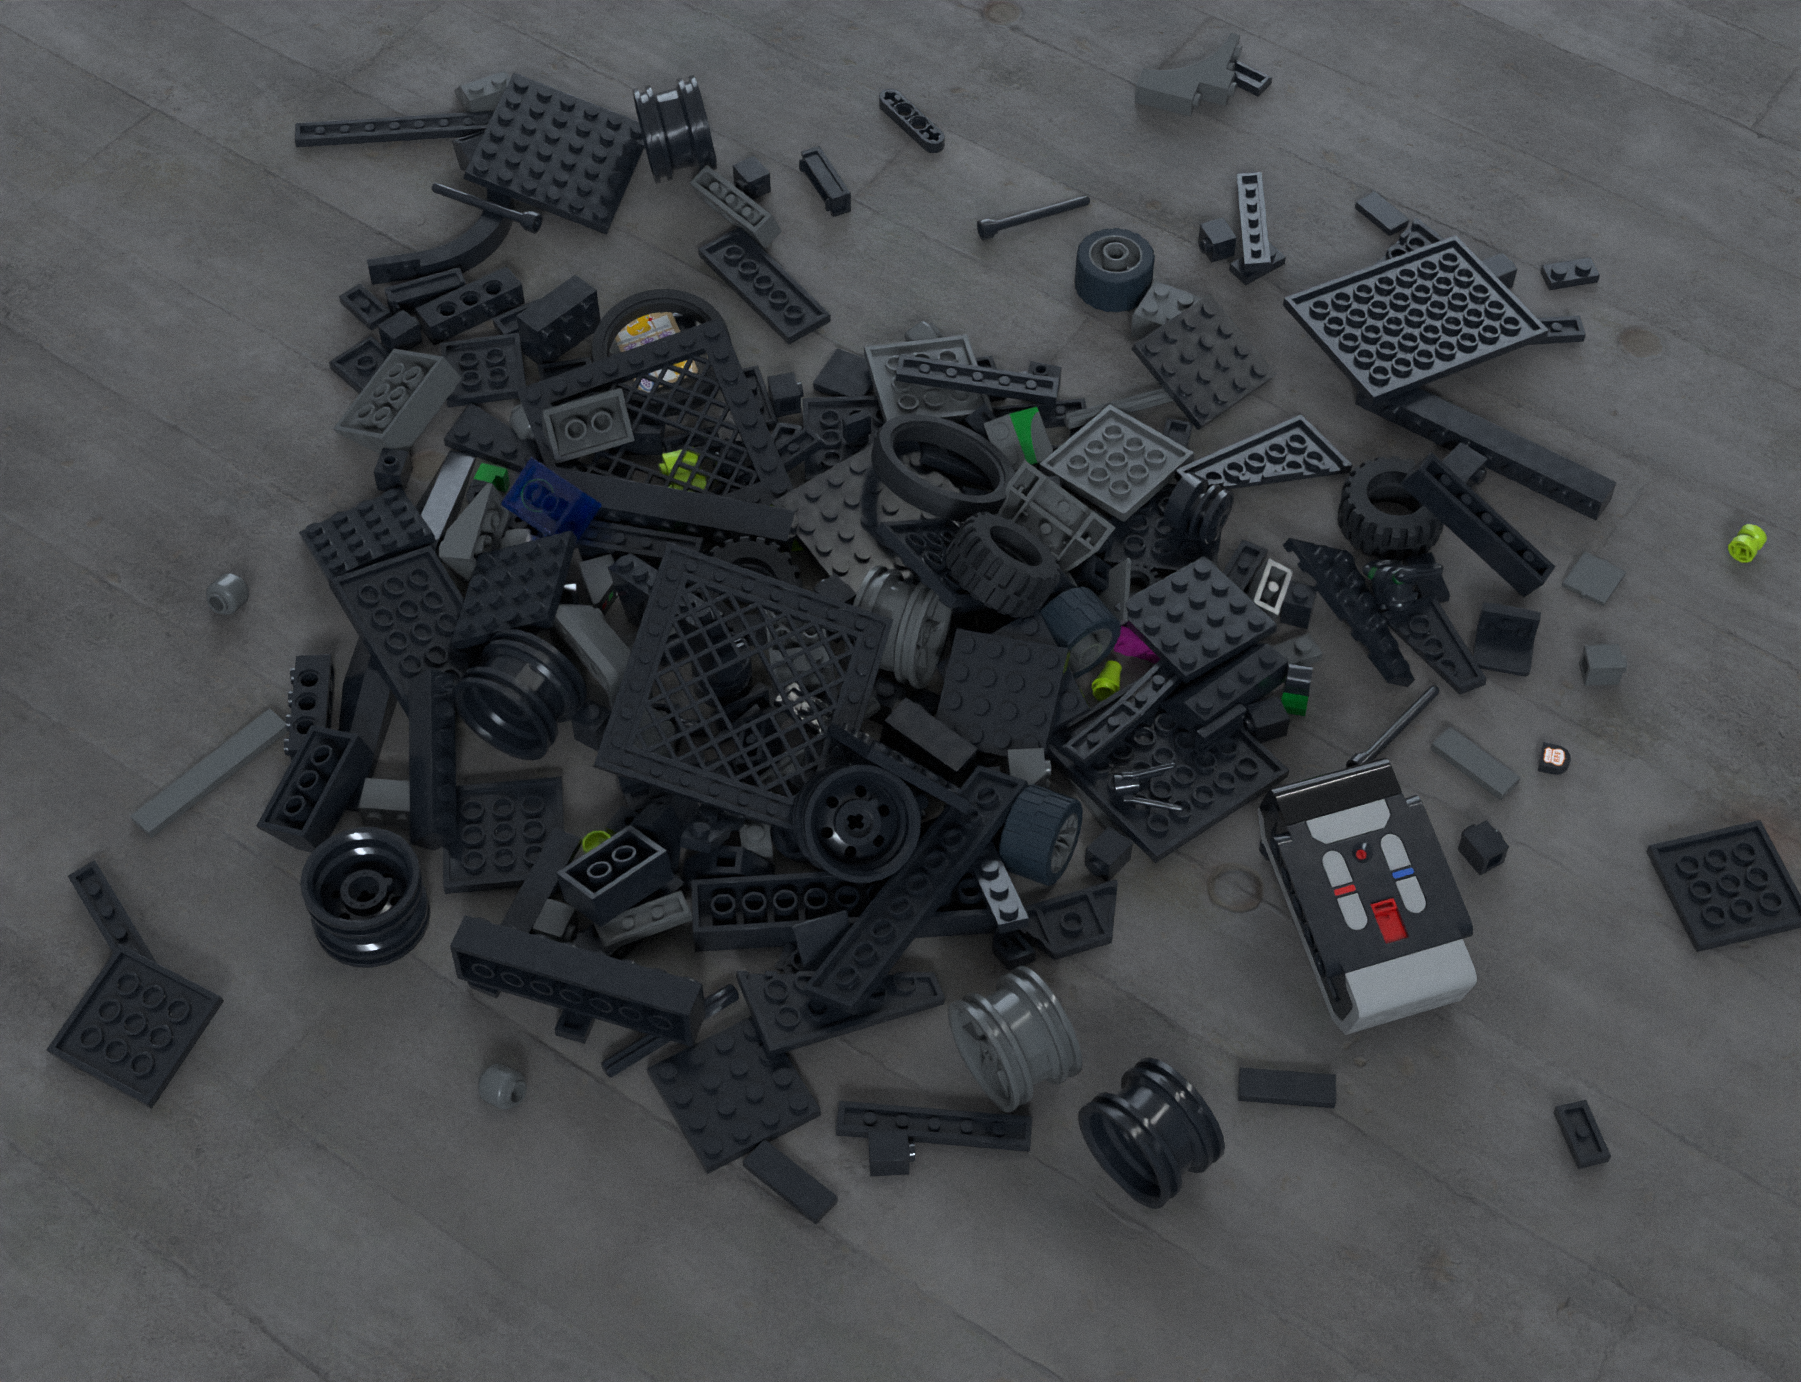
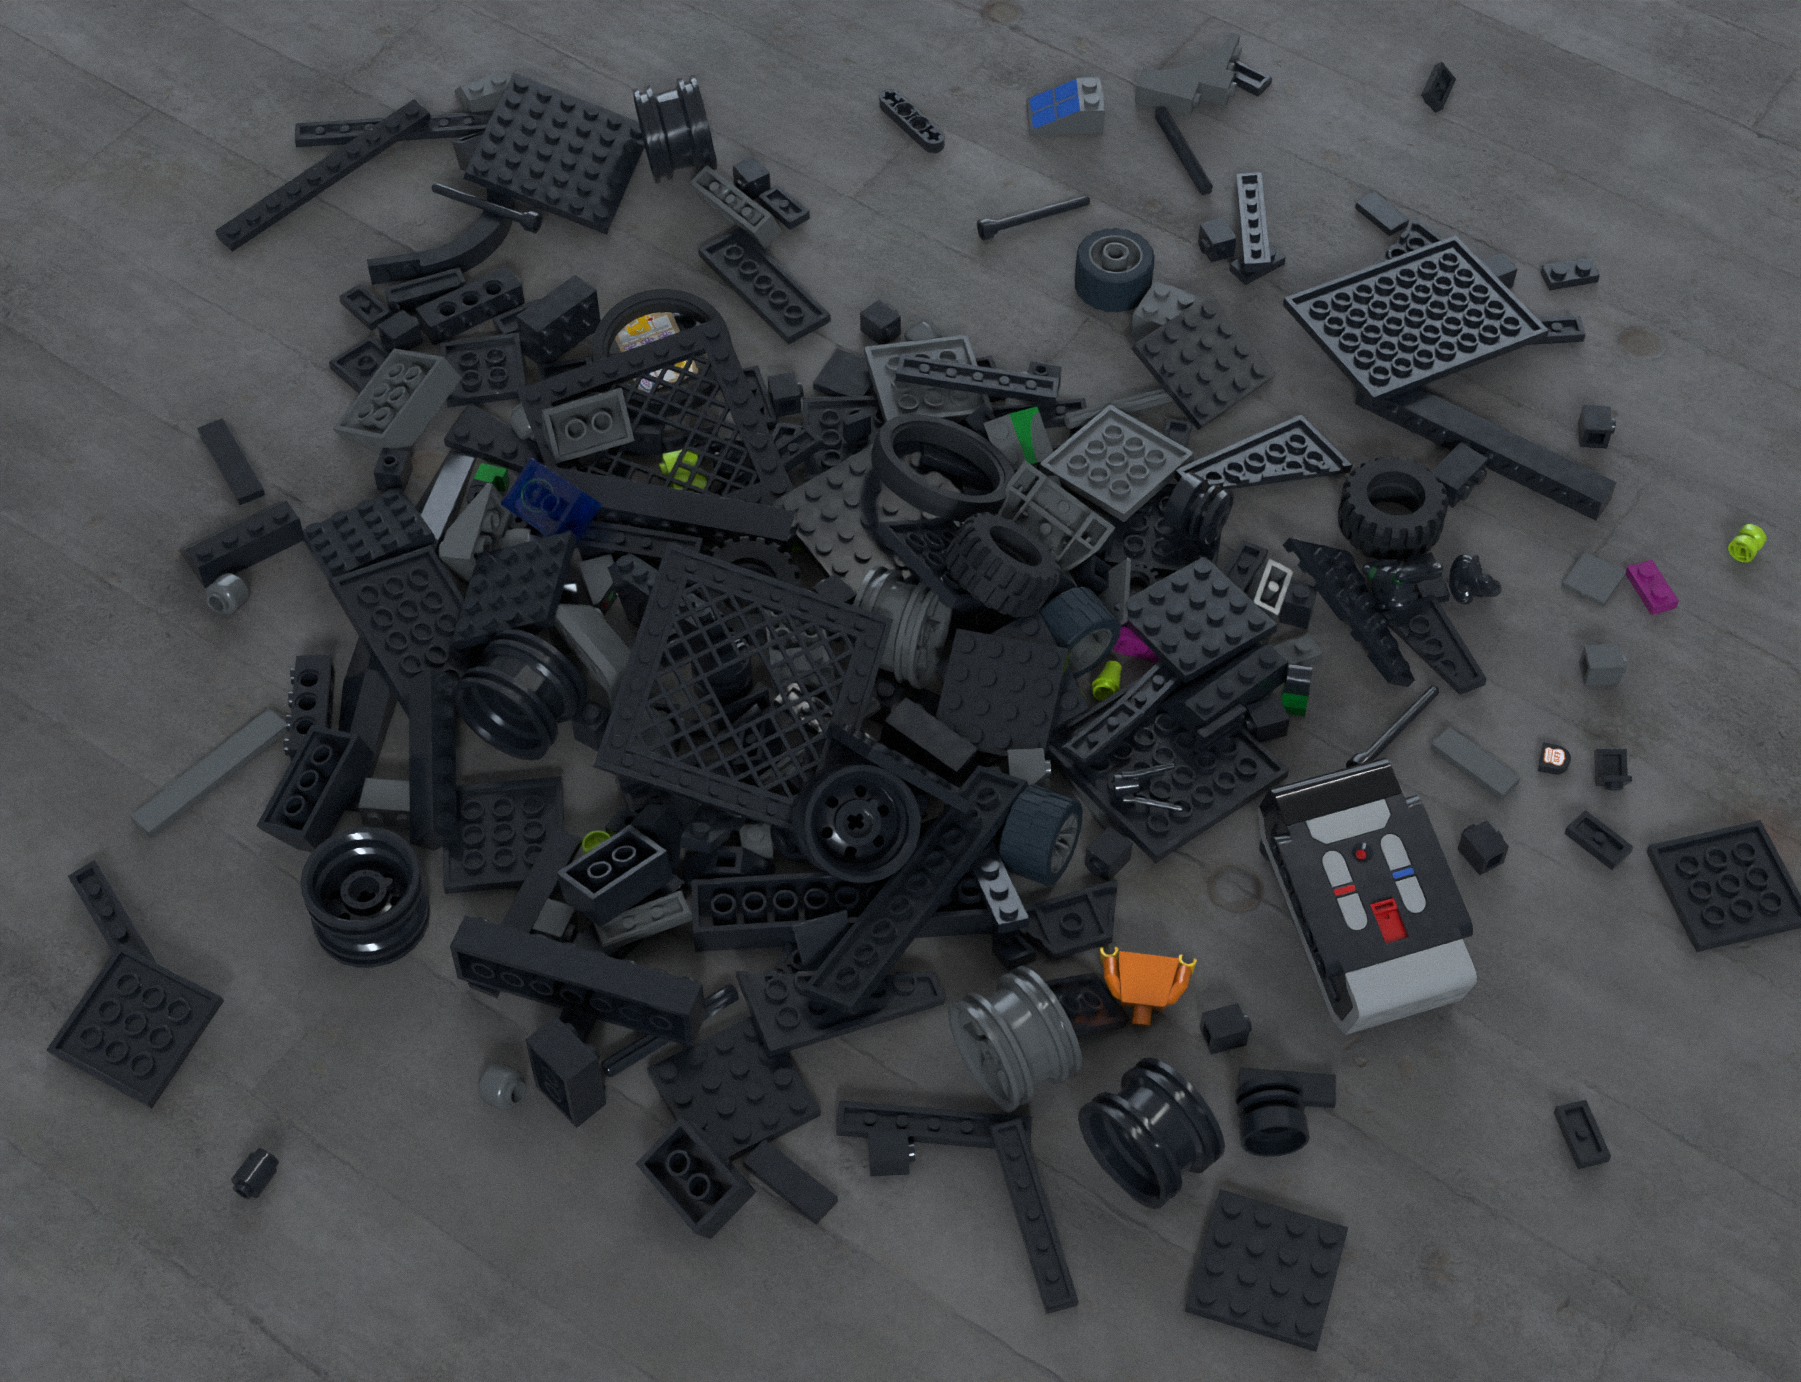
black container [799,146,851,217] -> none
black brick [1401,452,1556,597] -> none
black bracket [1473,602,1541,677] -> none
none -> black slope [179,501,303,588]
none -> black tile [197,418,265,505]
none -> black plate [215,99,431,252]
none -> black brick [231,1148,279,1199]
none -> black brick [525,1016,606,1128]
none -> black brick [635,1116,757,1239]
none -> black plate [758,185,810,230]
none -> black brick [860,300,901,345]
none -> black tile [989,1118,1079,1314]
none -> dark grey slope [1026,77,1105,135]
none -> black plate [1044,972,1130,1037]
none -> orange torso [1100,946,1197,1027]
none -> black axle [1155,107,1213,196]
none -> black plate [1185,1189,1349,1352]
none -> black brick [1200,1003,1252,1055]
none -> black wheel [1235,1075,1310,1157]
none -> black plate [1421,62,1456,113]
none -> black hair [1449,555,1502,605]
none -> black plate [1564,810,1633,870]
none -> black brick [1578,405,1616,449]
none -> black bracket [1594,749,1632,791]
none -> magenta plate [1626,560,1679,615]

